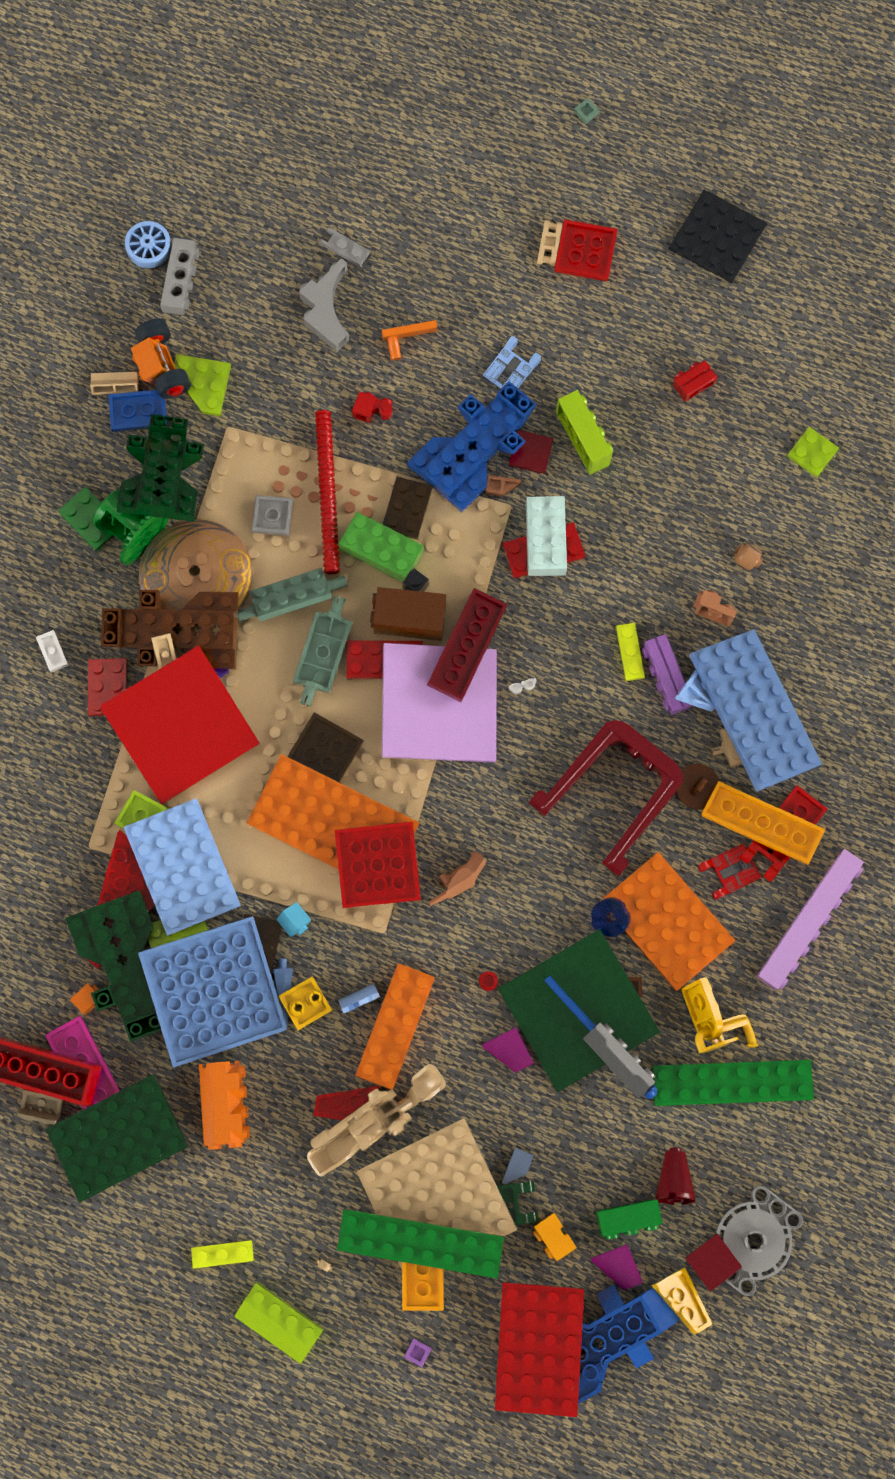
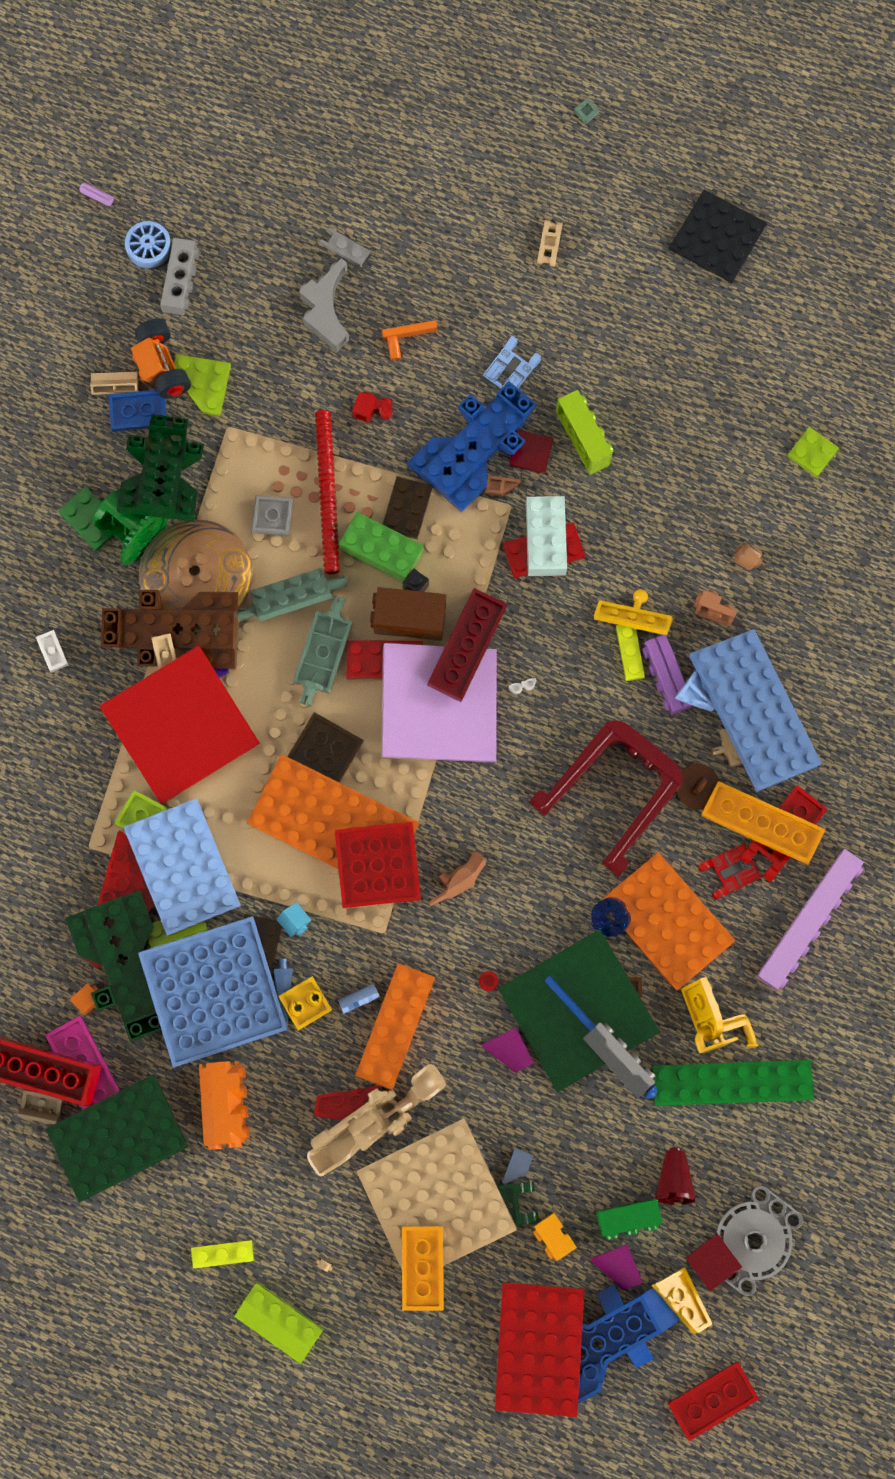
red plate [88,658,127,716] -> none
green plate [337,1209,504,1278] -> none
medium lavender plate [404,1338,432,1367] -> none
red plate [554,219,618,282] -> none
red brick [673,360,717,402] -> none
none -> lavender axle [79,183,114,206]
none -> yellow plate [594,589,673,635]
none -> red plate [667,1361,759,1441]

